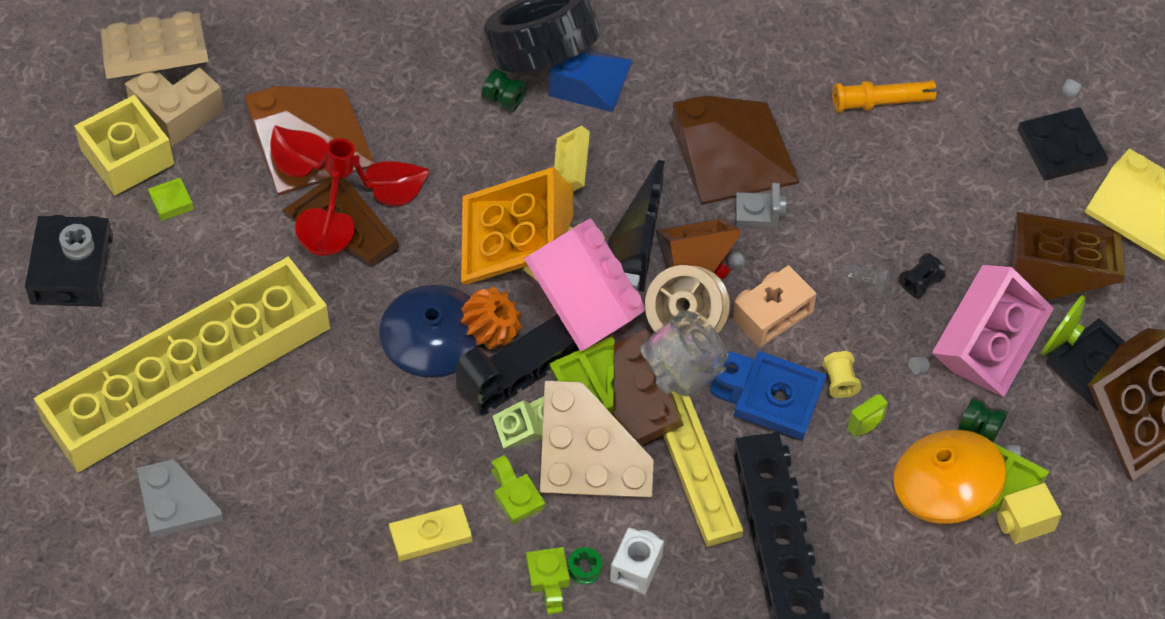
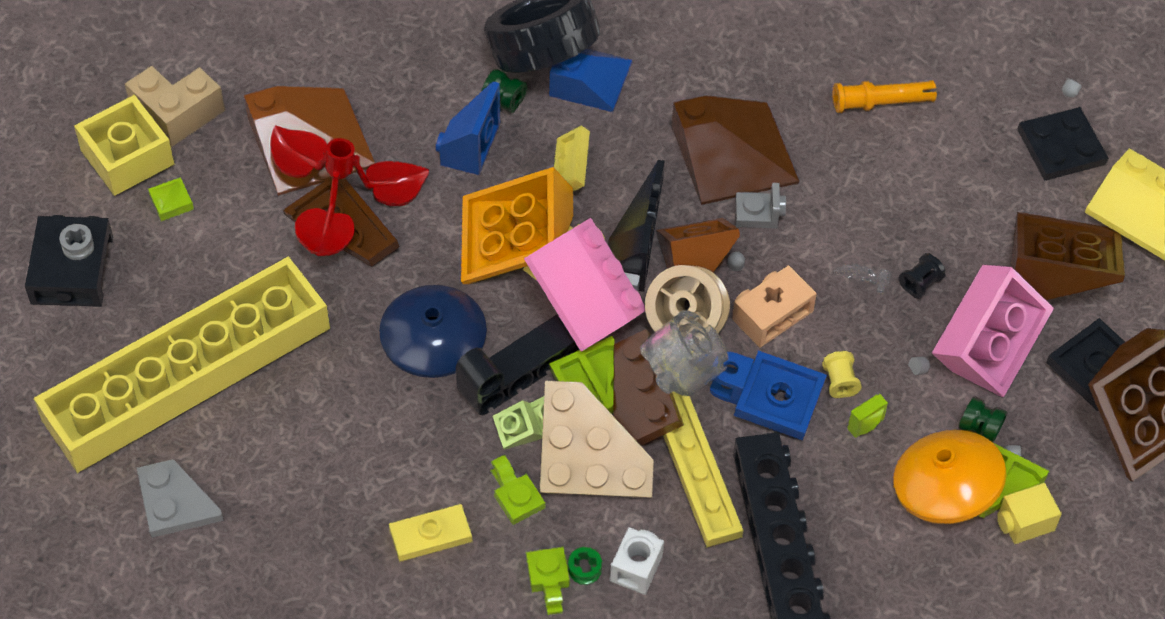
tan plate [101,12,209,79] -> none
orange gear [460,286,523,350] -> none
red piece [714,263,731,280] -> none
lime dish [1040,295,1085,356] -> none
none -> blue slope [436,81,500,175]

